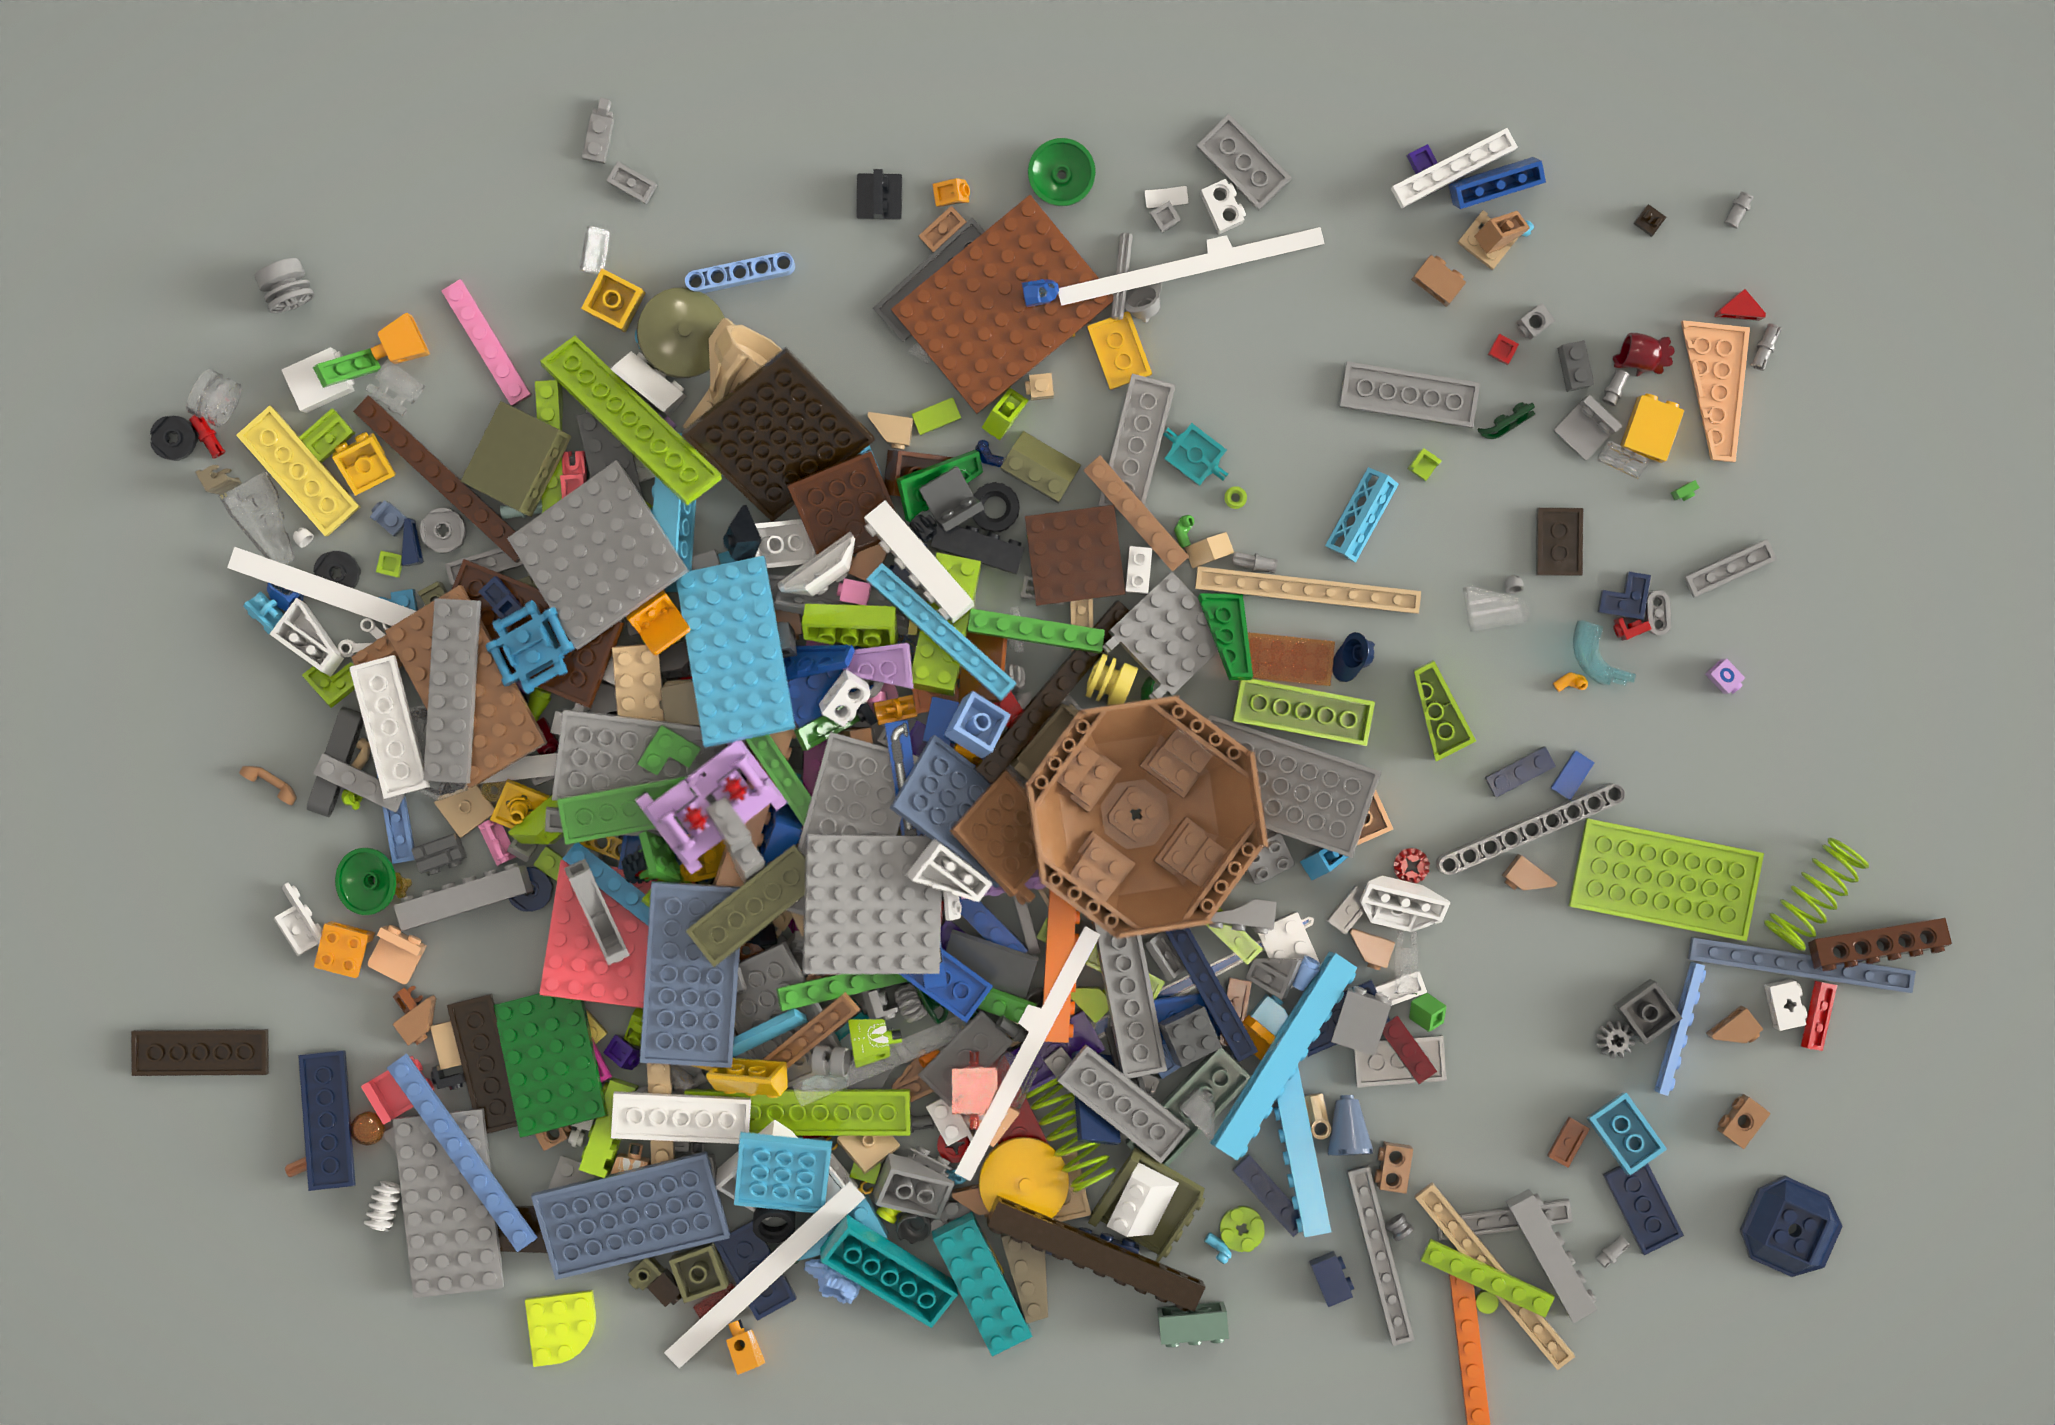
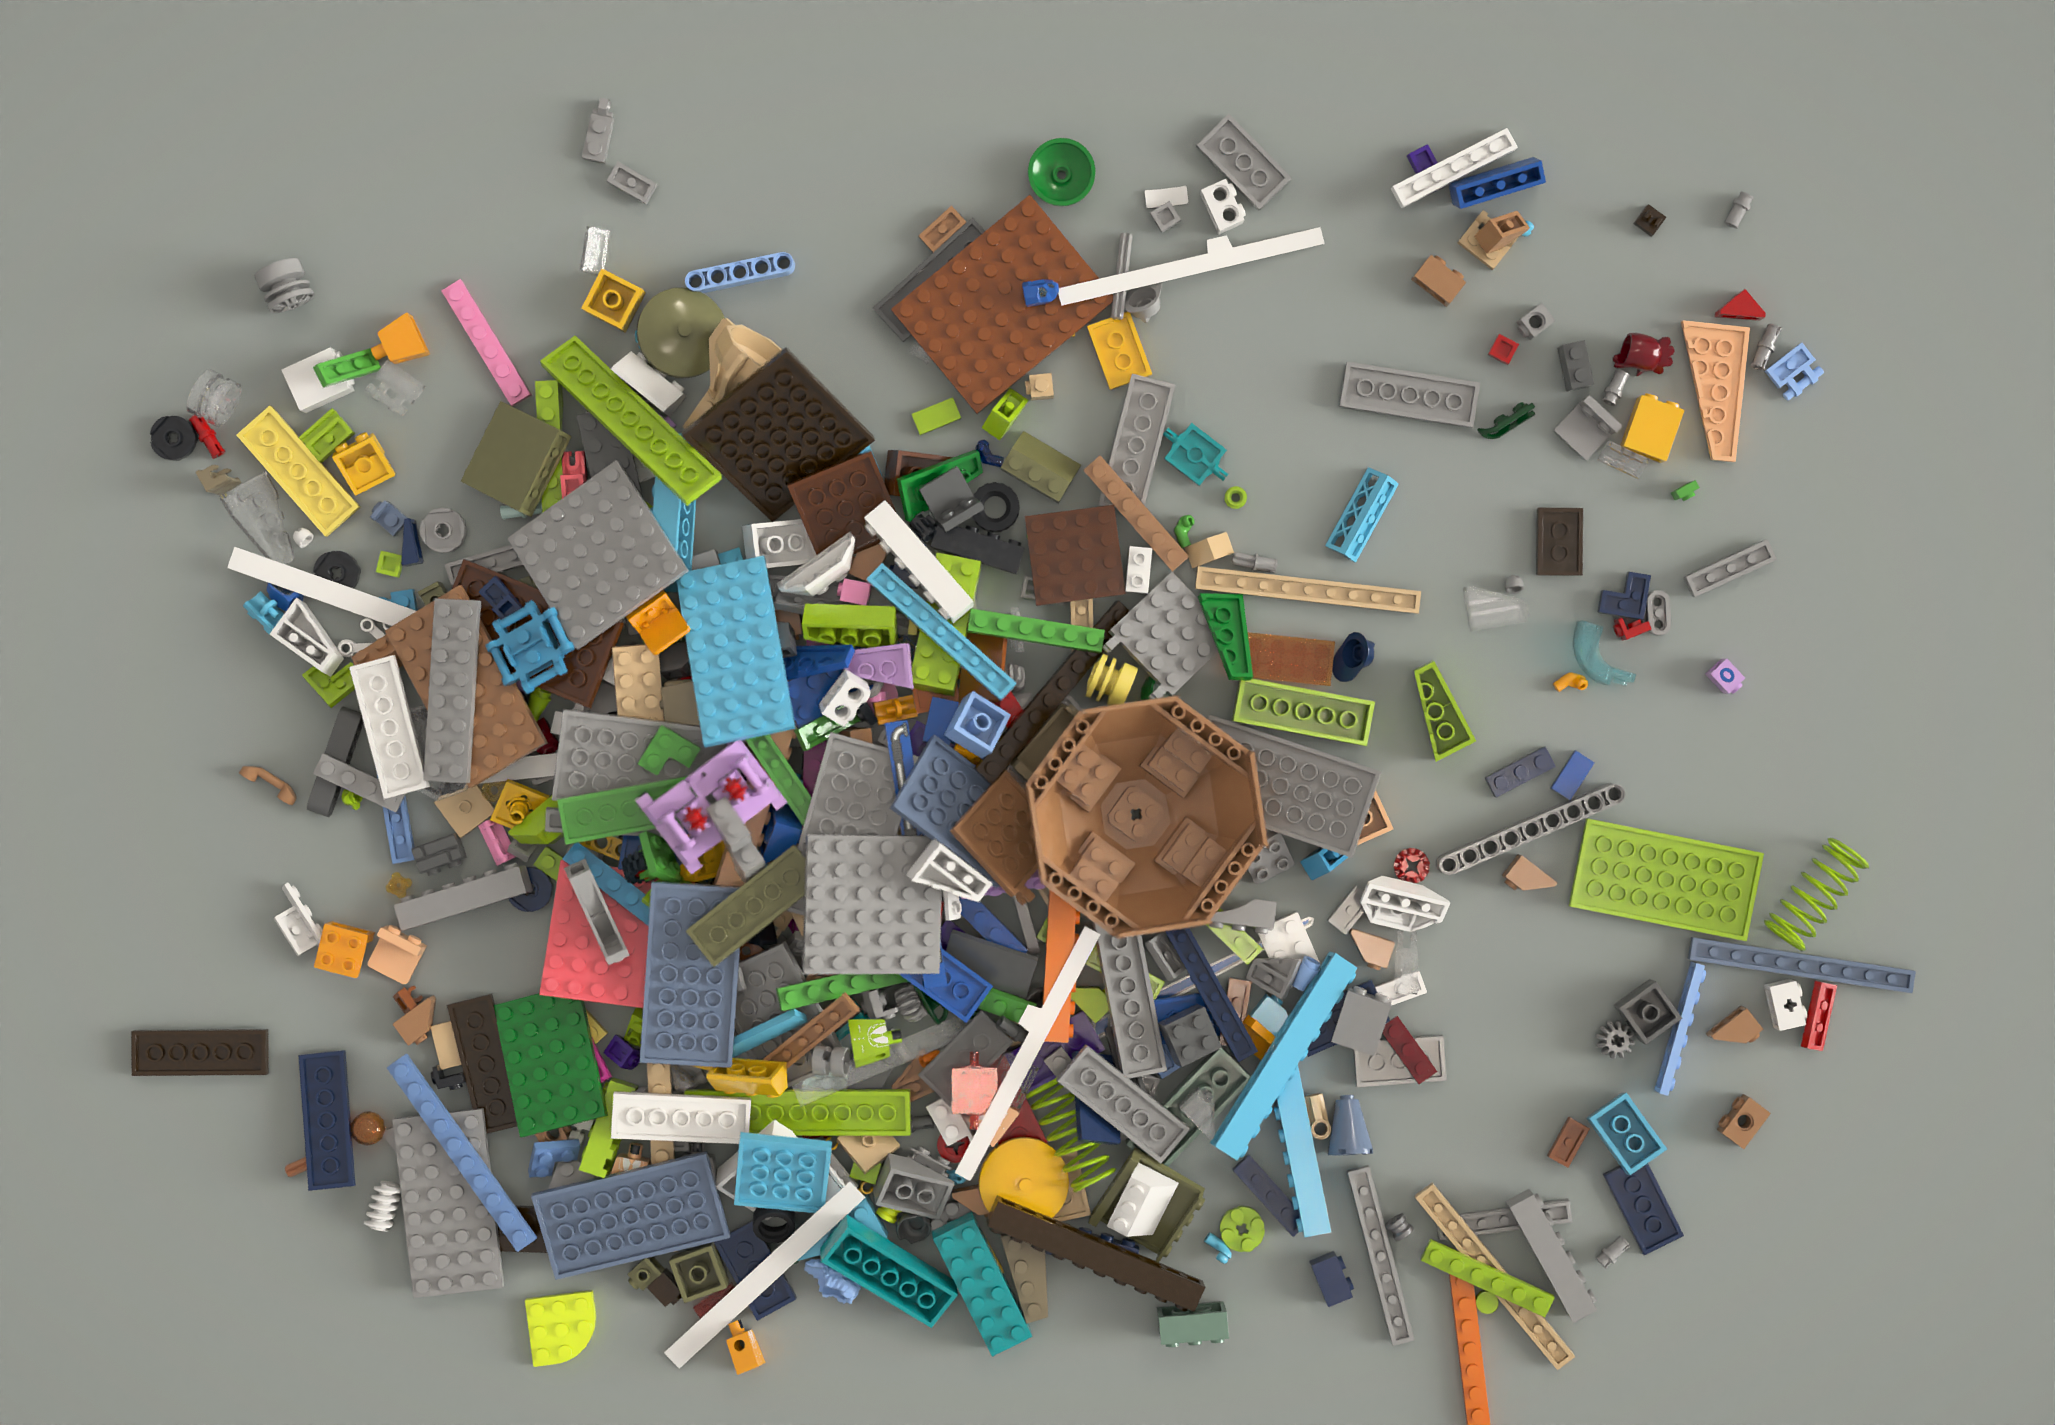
green dish [335,848,396,915] -> none
tan arm [351,738,371,770] -> none
reddish brown plate [353,395,520,563] -> none
coral panel [361,1056,434,1125] -> none
black slope [723,505,762,561] -> none
black bracket [857,169,902,220] -> none
tan slope [868,412,914,450] -> none
light orange bracket [933,178,970,207] -> none
medium nougat brick [1374,1141,1413,1194] -> none
lime panel [1407,448,1442,481] -> none
bright green panel [1409,993,1447,1032] -> none
dark blue piece [1740,1176,1843,1277] -> none
reddish brown brick [1808,918,1952,972] -> none
none -> medium blue plate [528,1139,580,1178]
none -> light blue plate [1765,343,1824,401]

